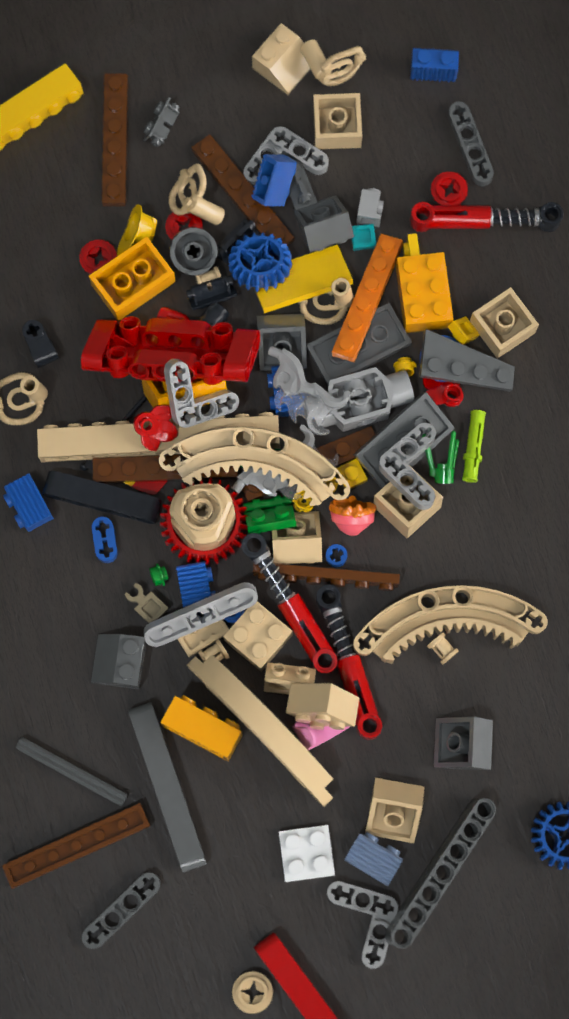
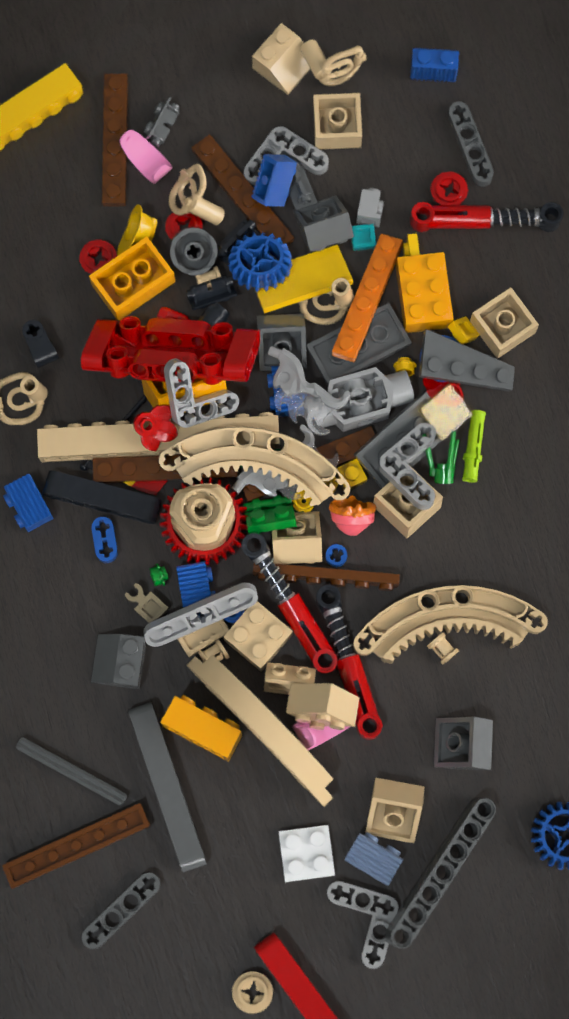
none -> bright pink piece [119,130,173,184]
none -> clear yellow piece [419,384,473,441]

